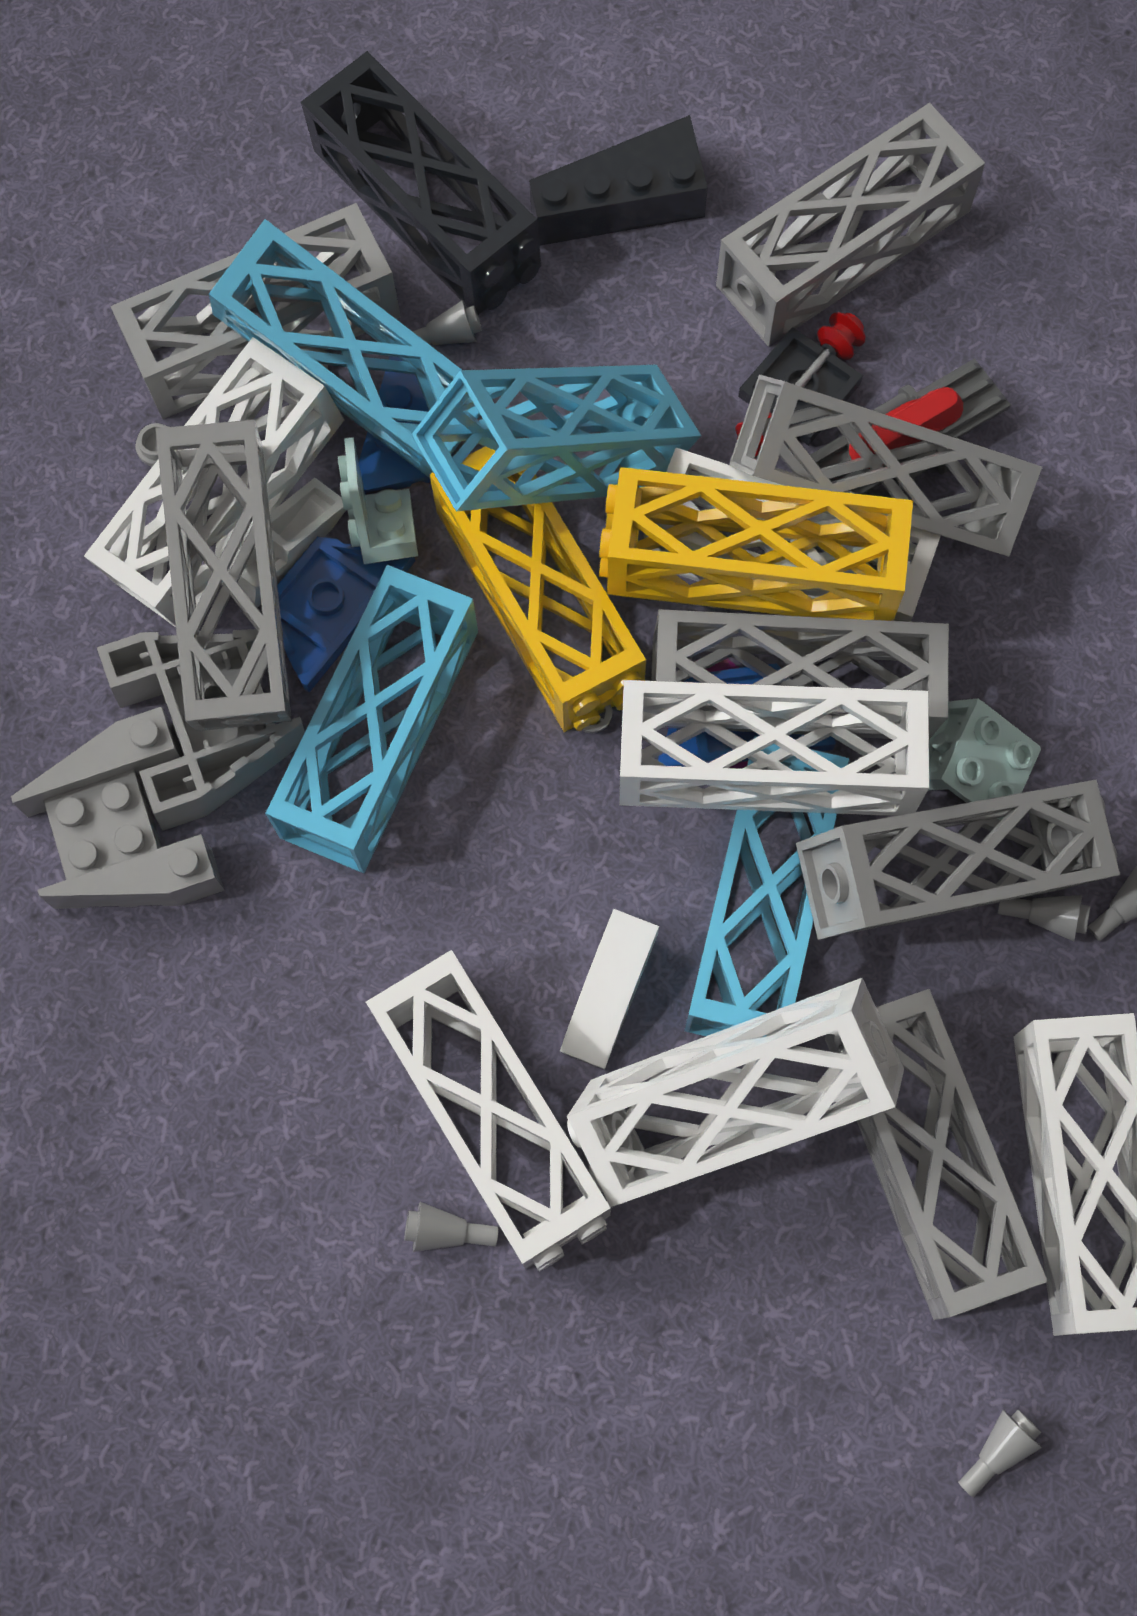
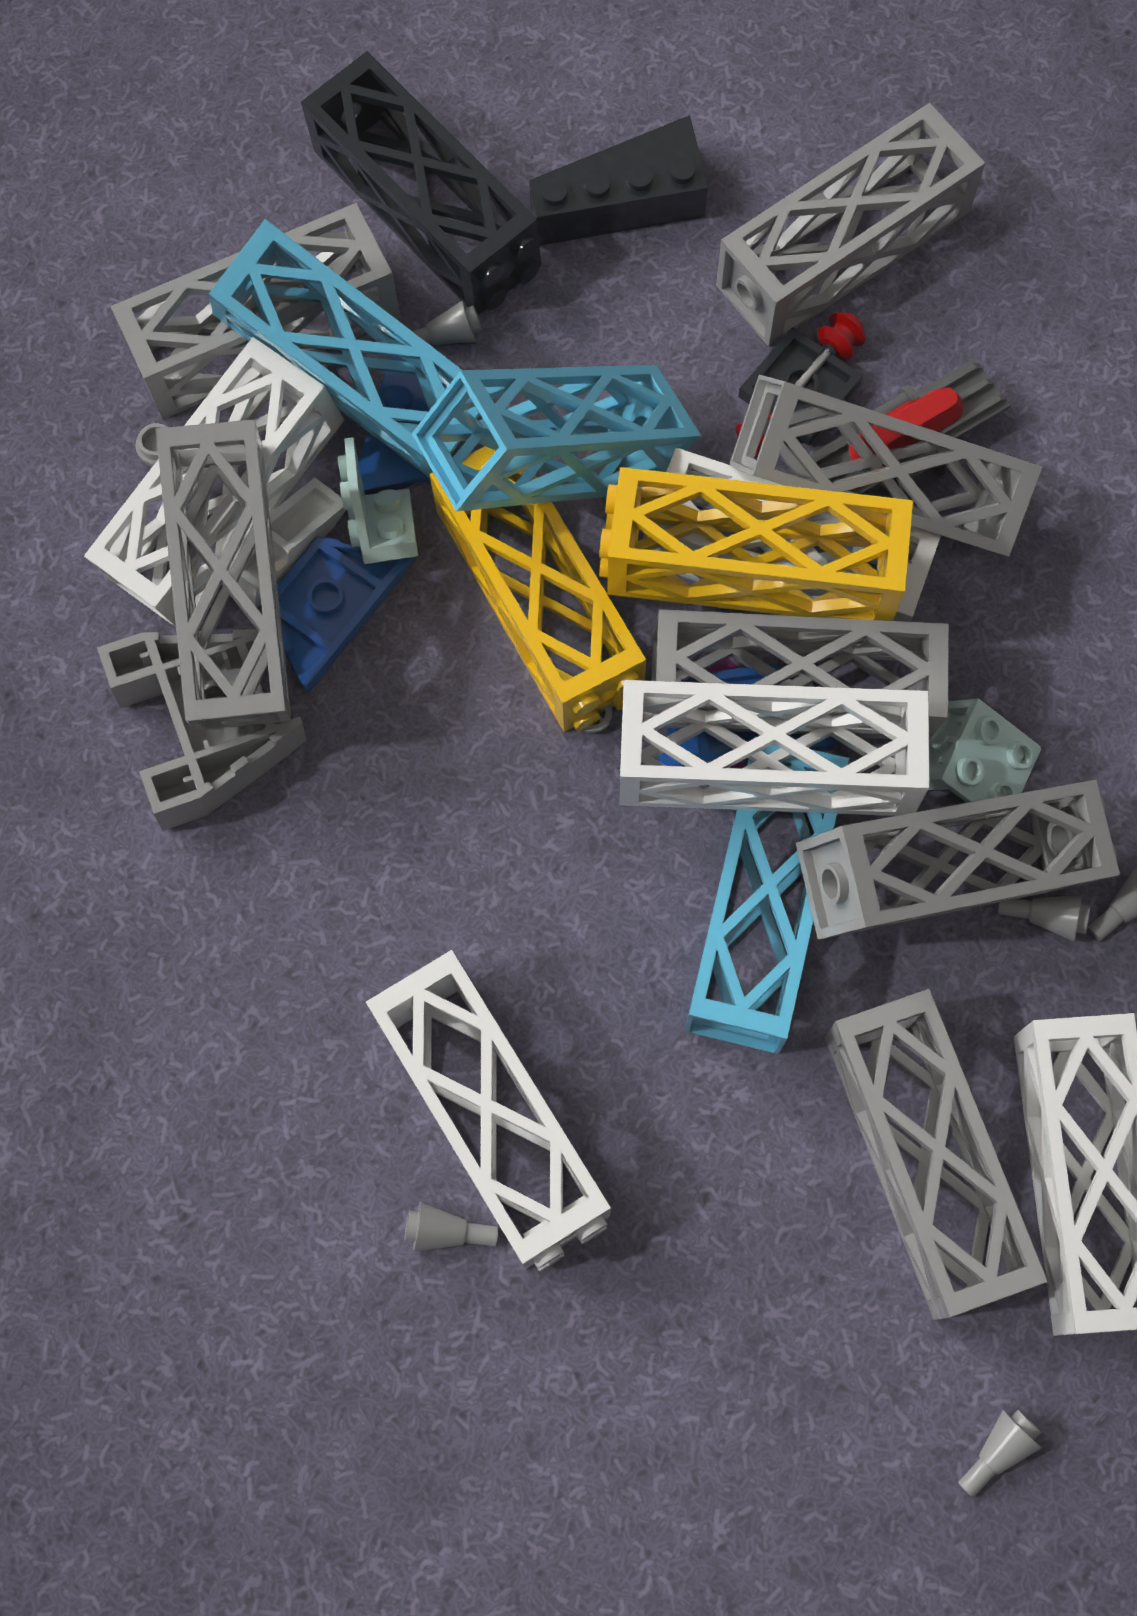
light grey wedge [11,707,225,909] -> none
medium azure piece [265,565,478,873] -> none
white slope [560,909,659,1070] -> none
white piece [567,978,904,1207] -> none

